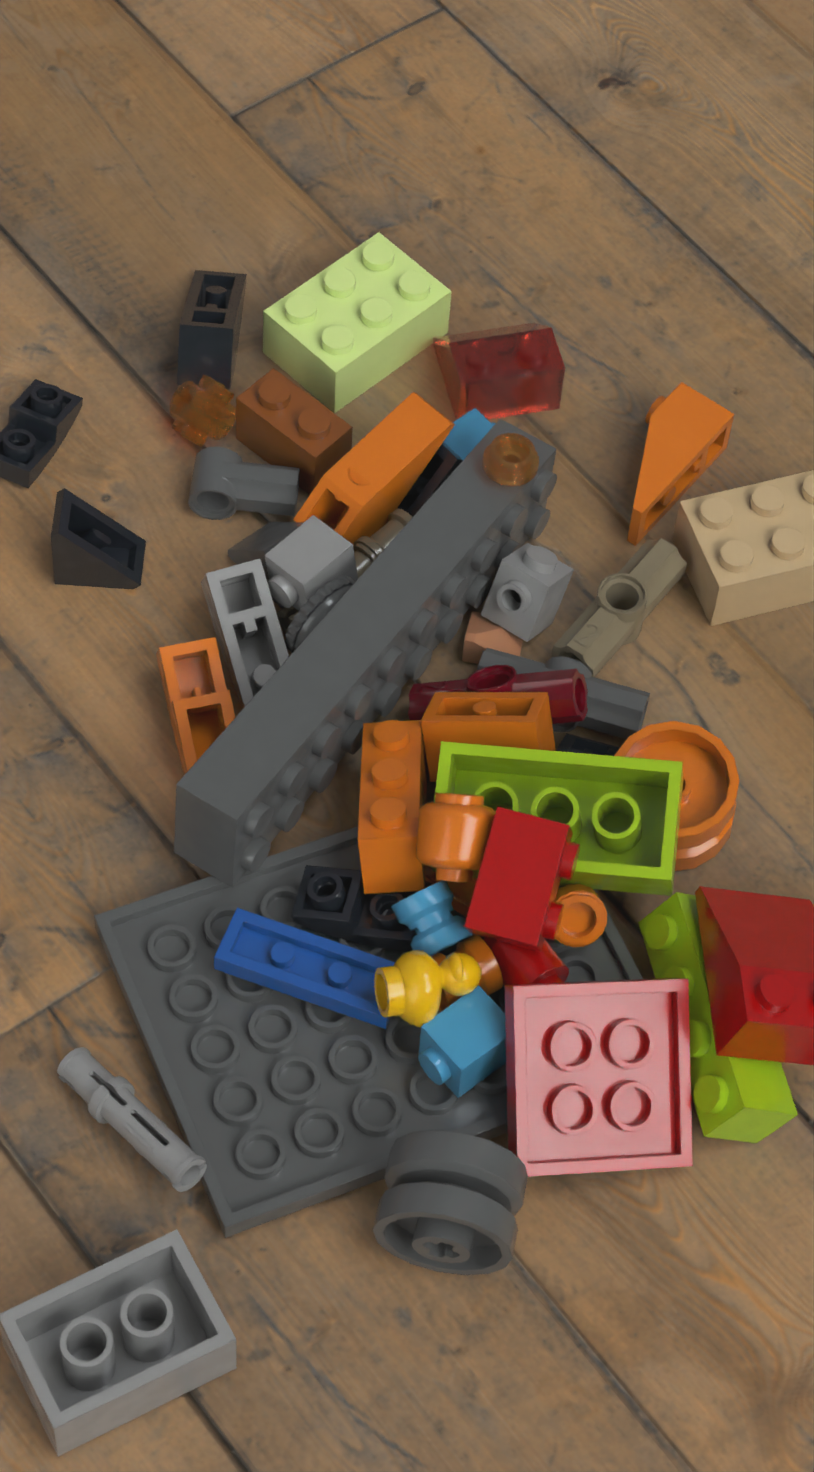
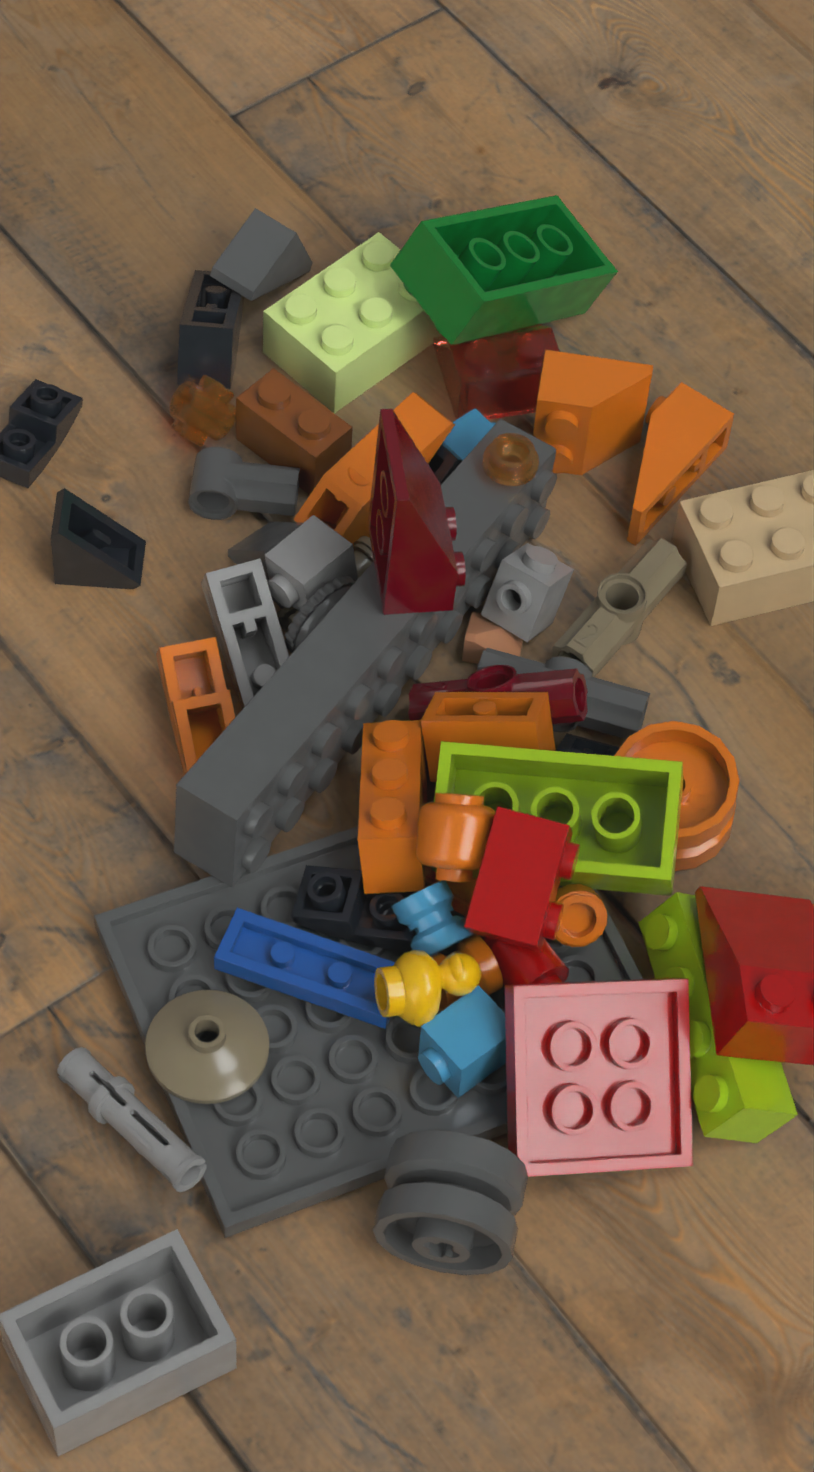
none -> dark tan dish [145,990,269,1104]
none -> dark grey slope [210,208,313,301]
none -> dark red slope [368,409,466,615]
none -> green brick [390,195,618,345]
none -> orange slope [533,350,653,475]

